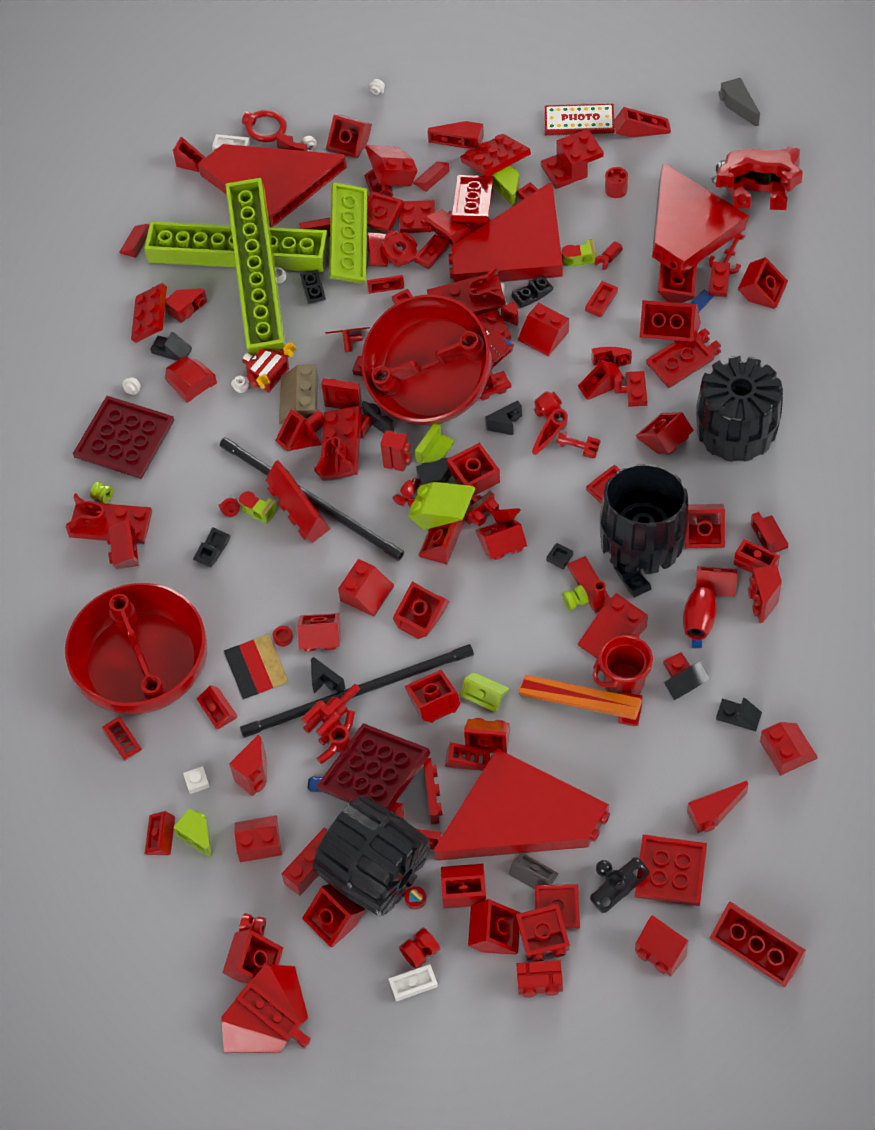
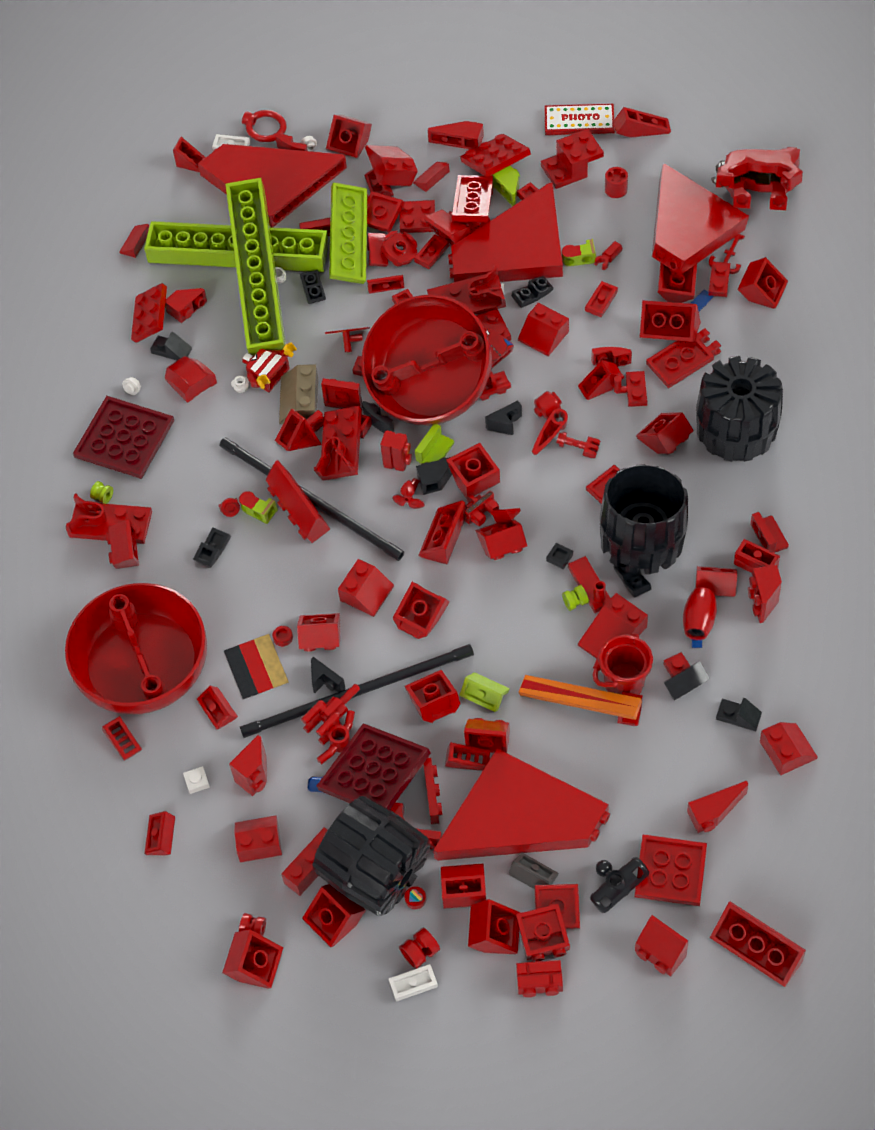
lime slope [173,808,212,858] -> none
red panel [221,965,311,1053] -> none
white plate [369,79,385,95] -> none
lime slope [408,482,475,530] -> none
red slope [501,301,519,326] -> none
red slope [685,504,725,548] -> none
dark grey slope [719,78,760,126] -> none

